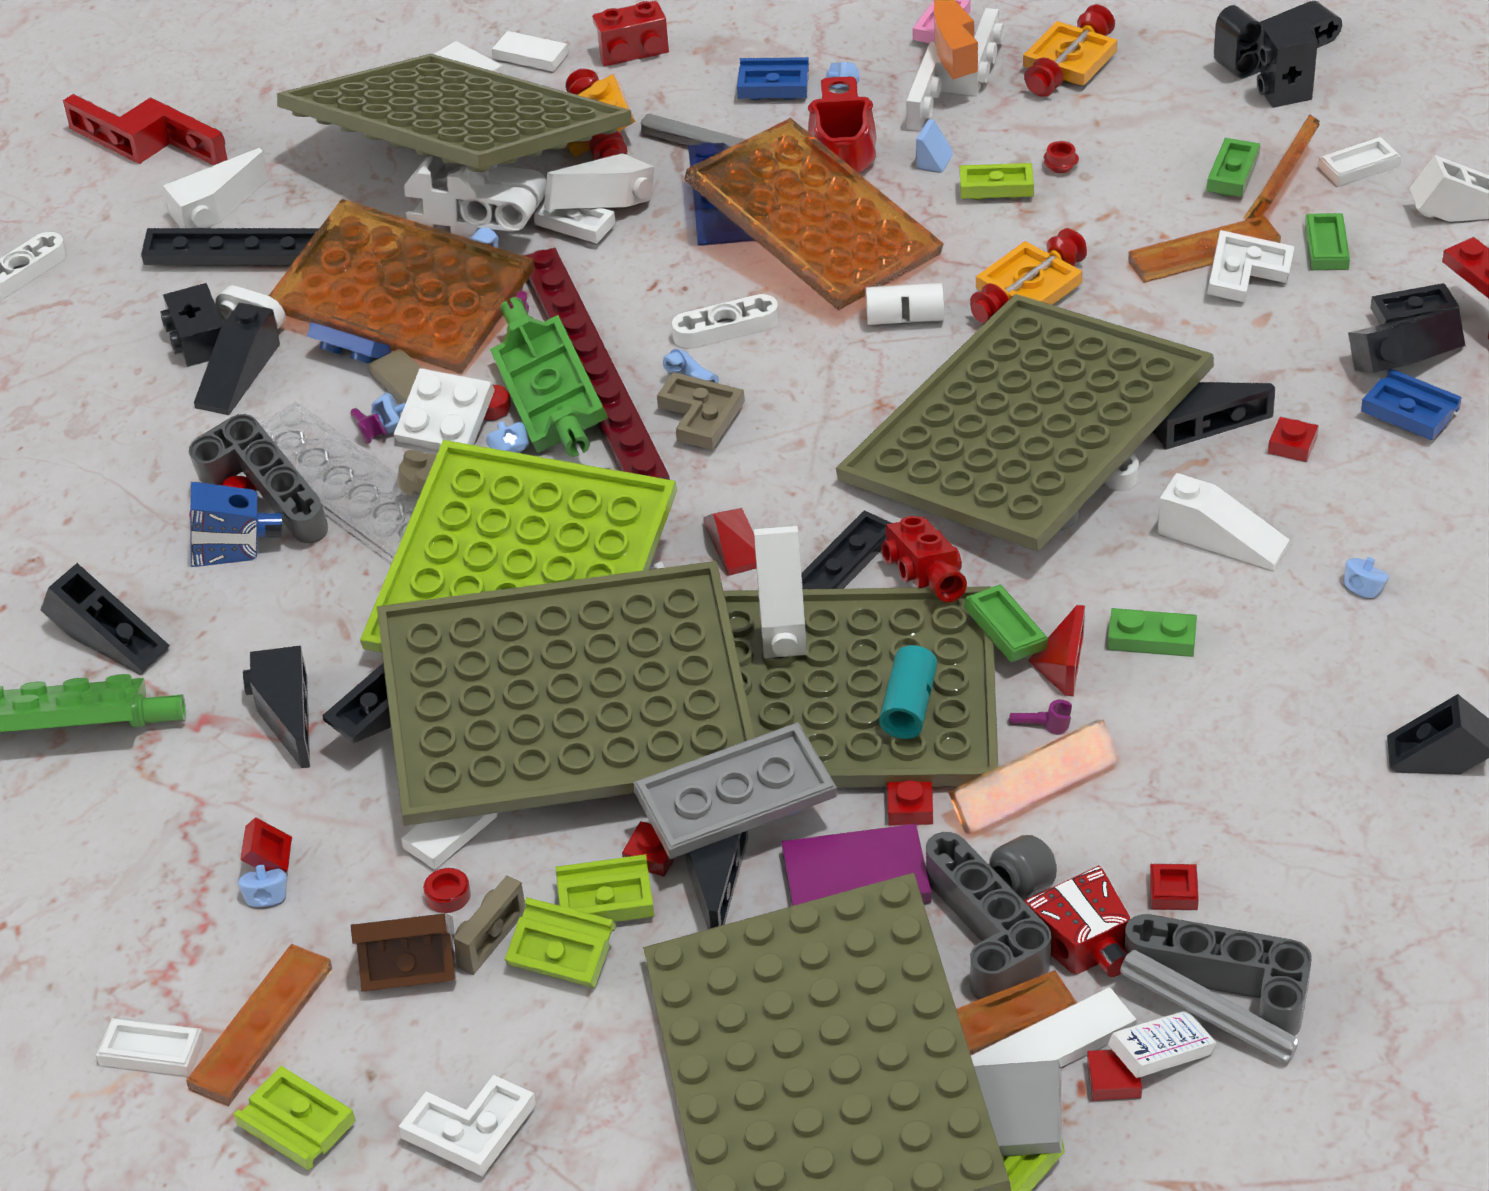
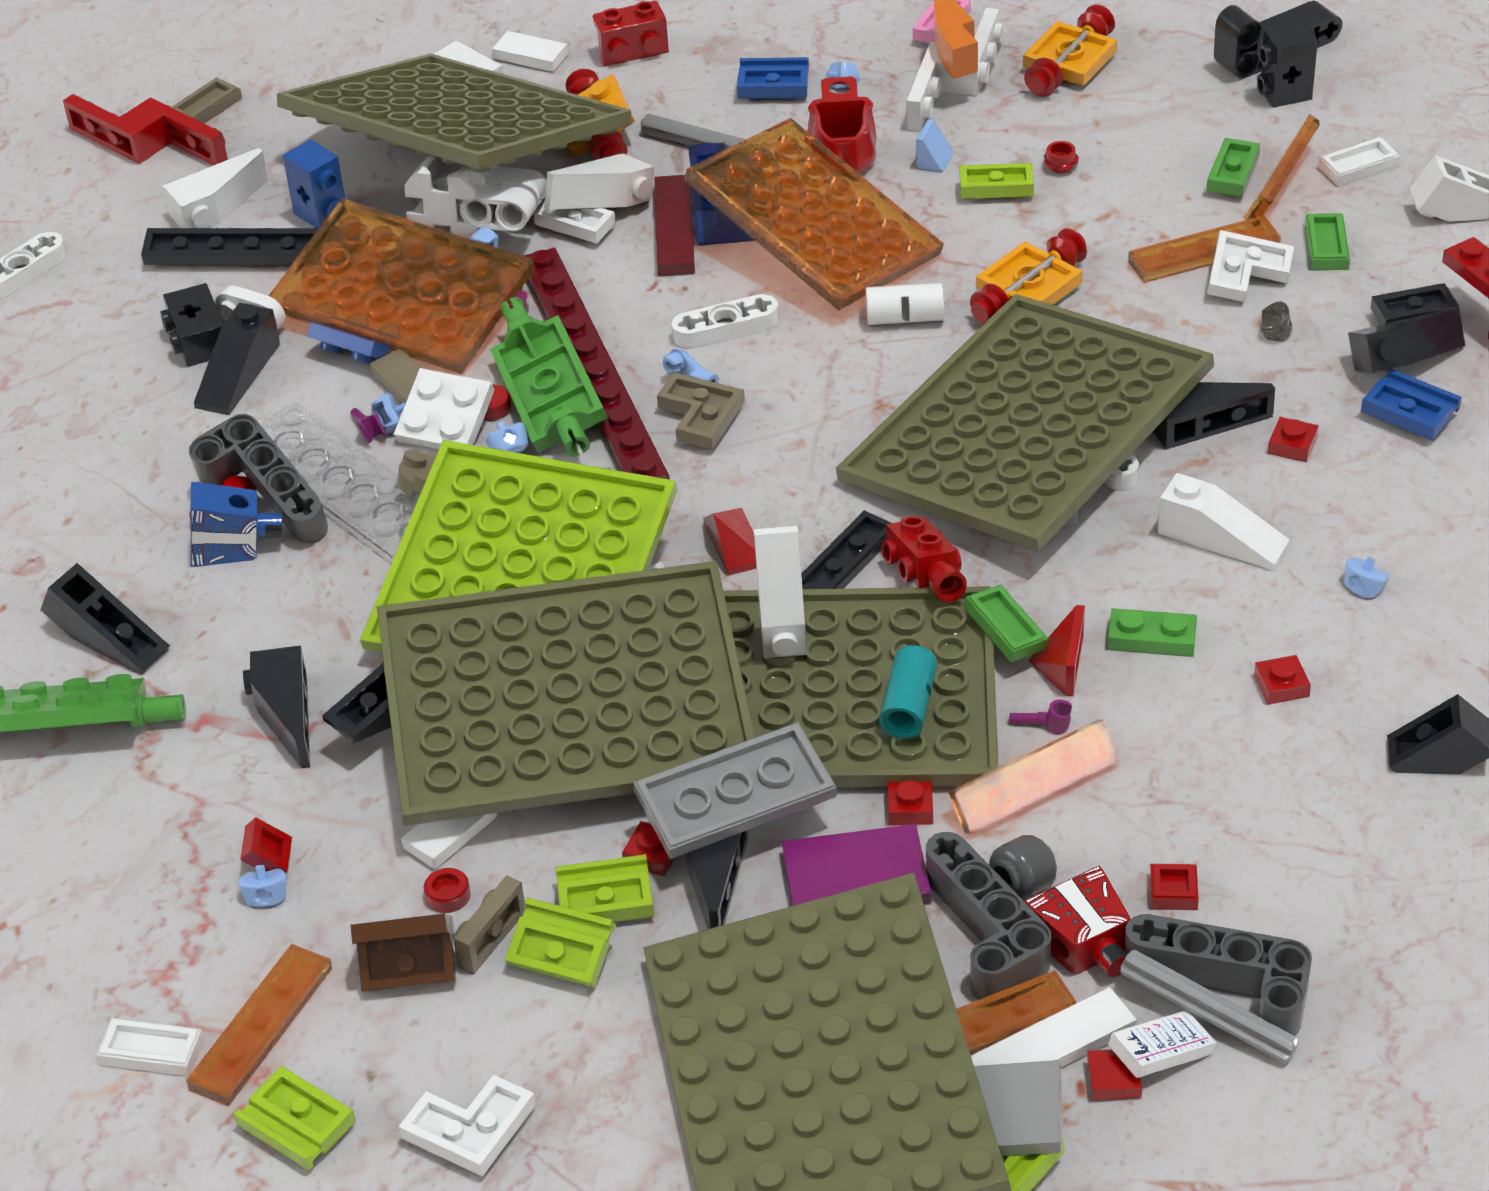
none -> dark tan tile [172,77,242,124]
none -> blue brick [282,139,348,228]
none -> dark red tile [654,174,695,276]
none -> red plate [1254,655,1311,705]
none -> clear smoke piece [1261,301,1293,342]

